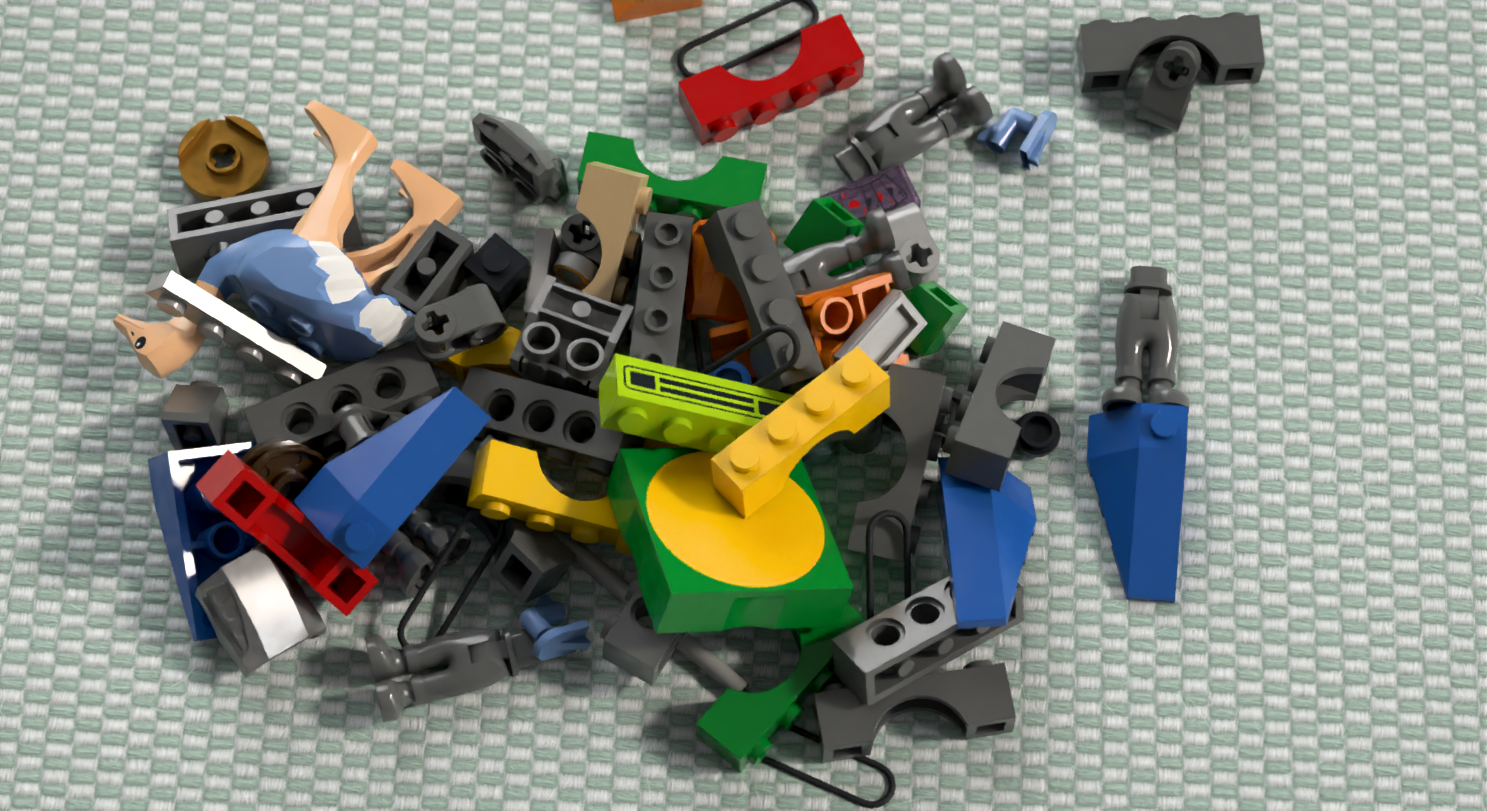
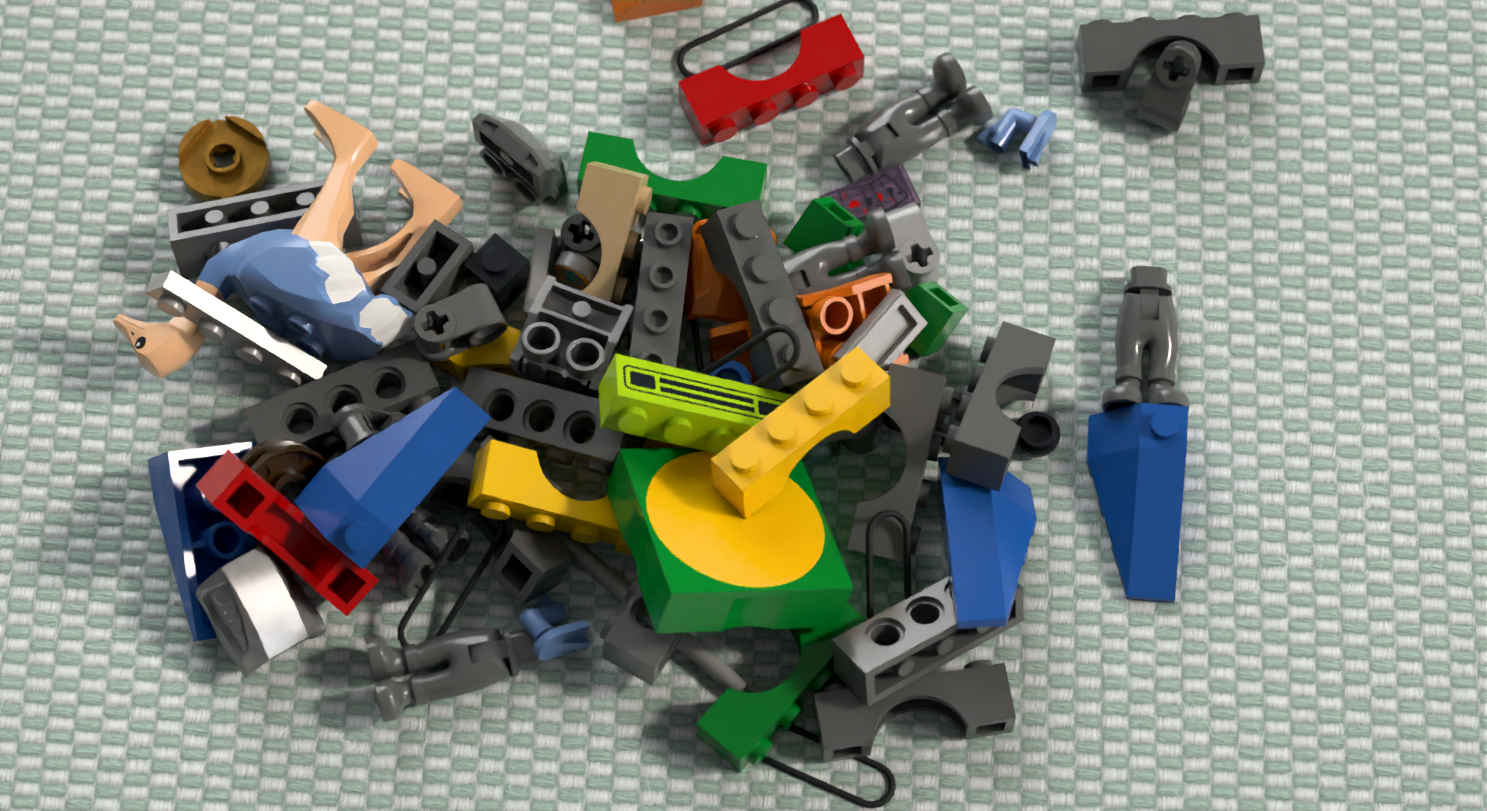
dark grey slope [161,381,229,451] -> none

